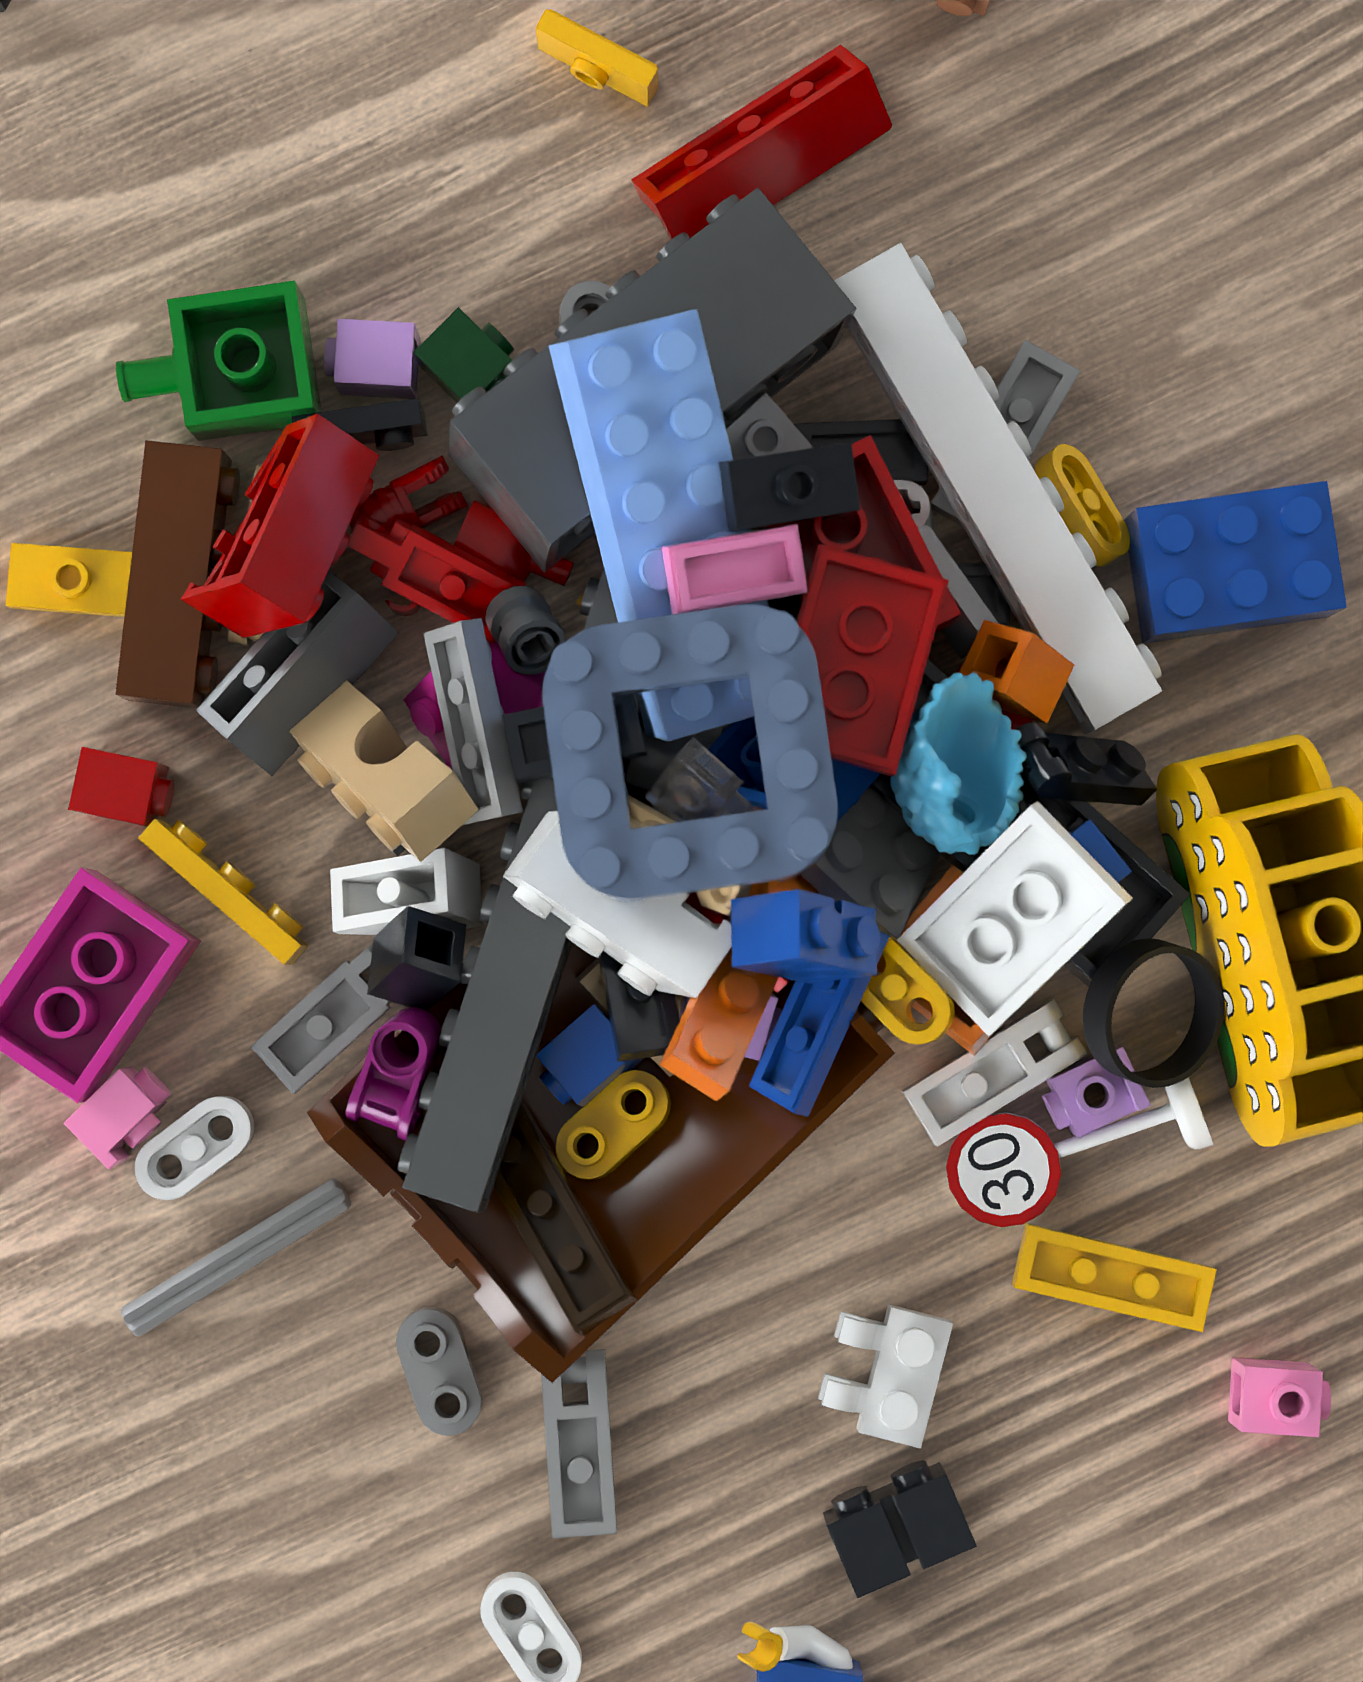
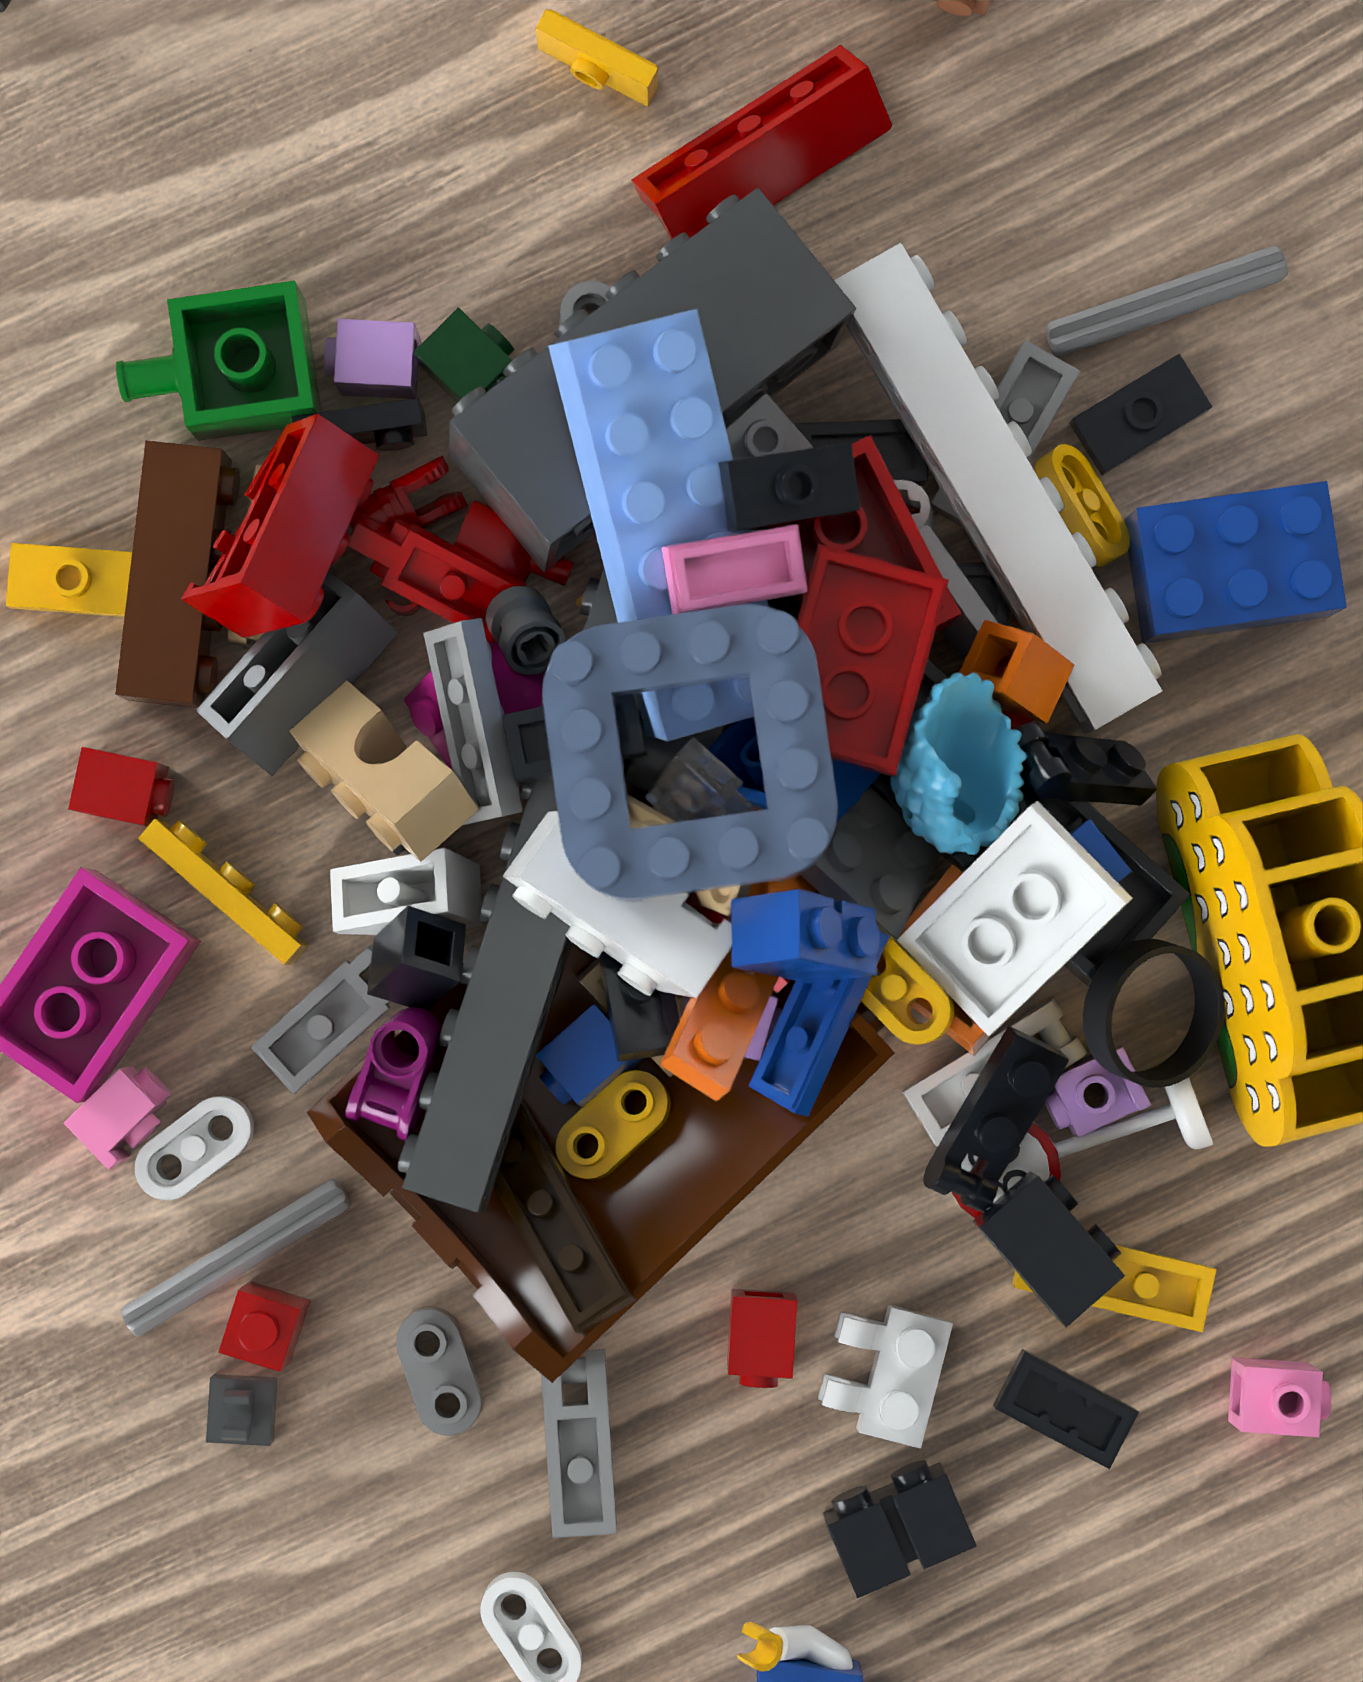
none -> dark grey tile [206,1374,278,1446]
none -> red brick [218,1281,310,1372]
none -> red brick [727,1289,798,1388]
none -> black plate [923,1025,1069,1212]
none -> black piece [972,1171,1125,1328]
none -> black plate [993,1348,1139,1469]
none -> light grey axle [1045,246,1288,357]
none -> black plate [1069,353,1213,476]

